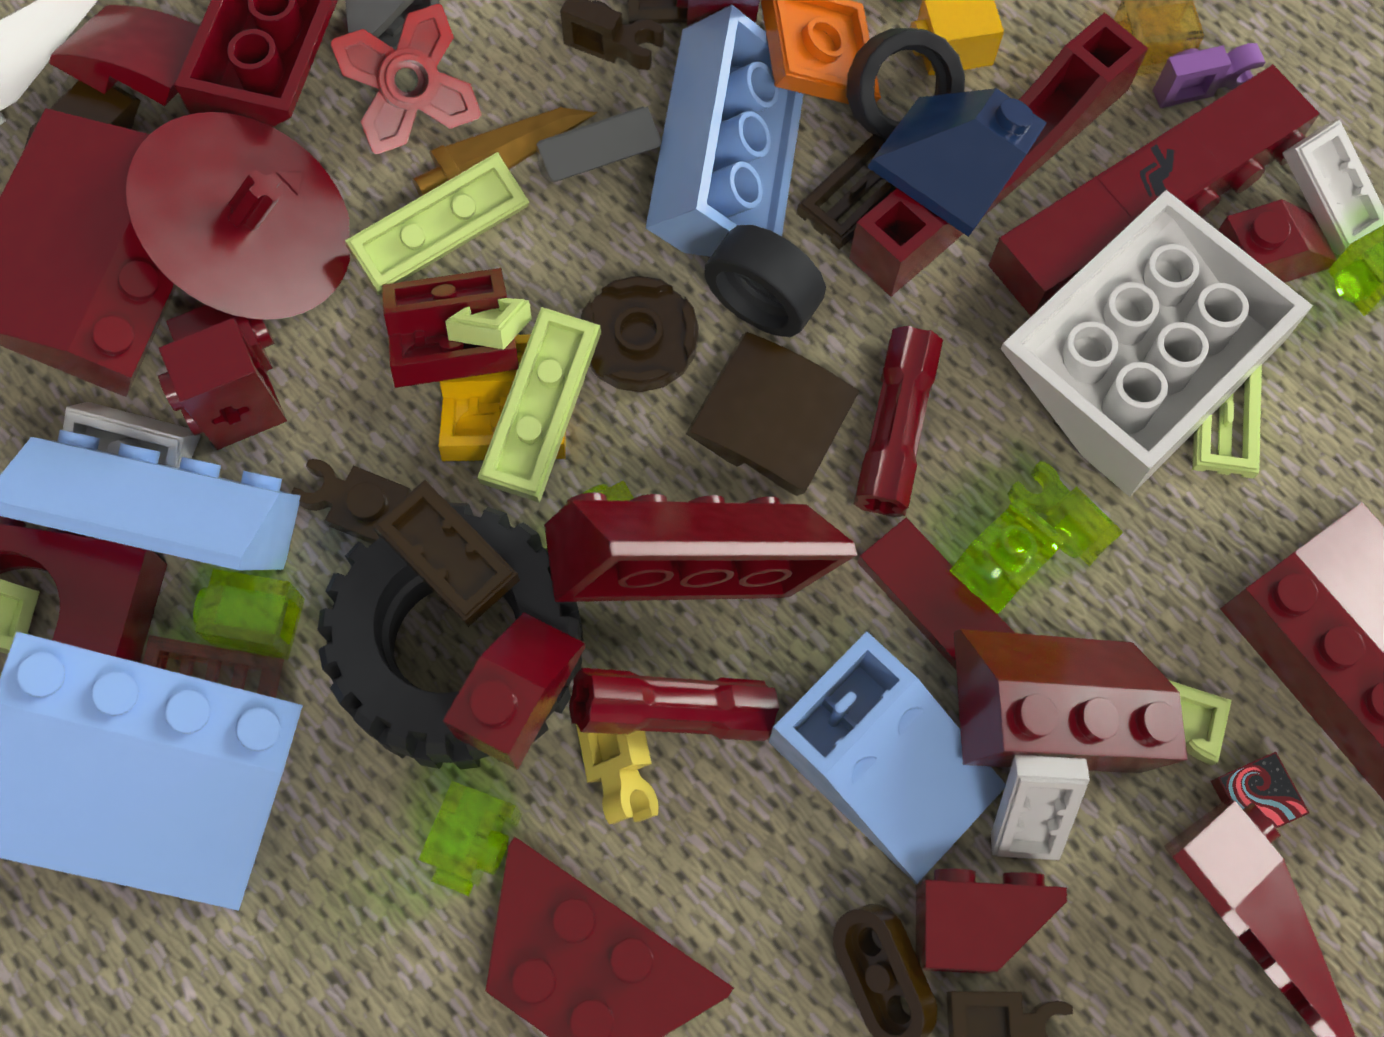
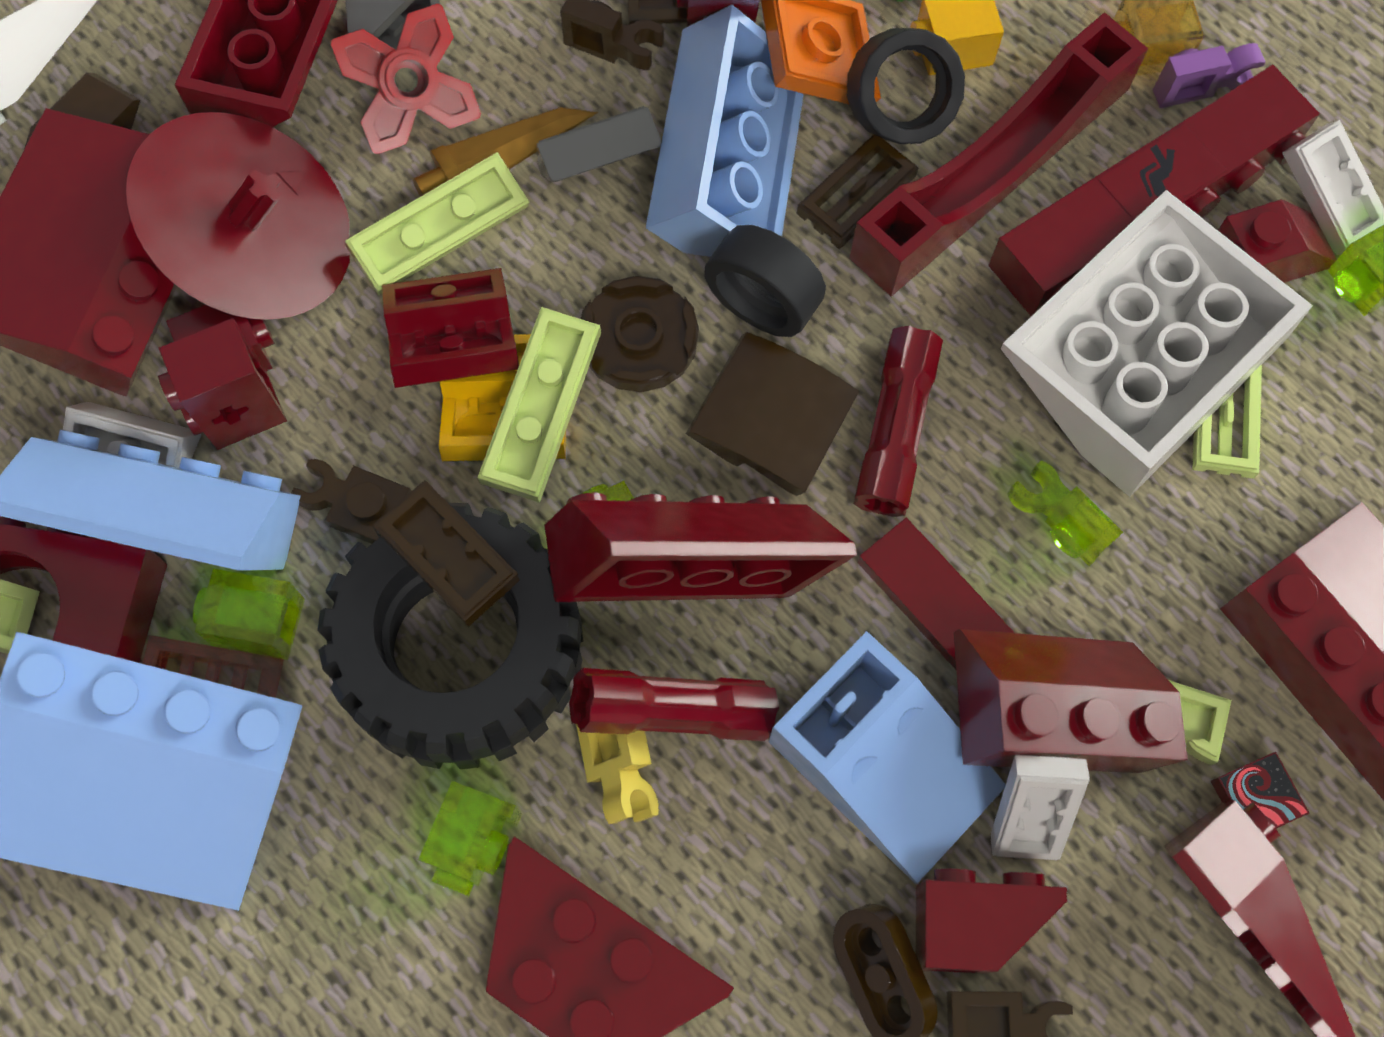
dark red slope [49,5,200,106] -> none
dark red slope [443,612,586,770] -> none
yellowish green tile [445,298,532,350] -> none
dark blue slope [867,88,1047,237] -> none
clear neon green brick [950,497,1067,614] -> none

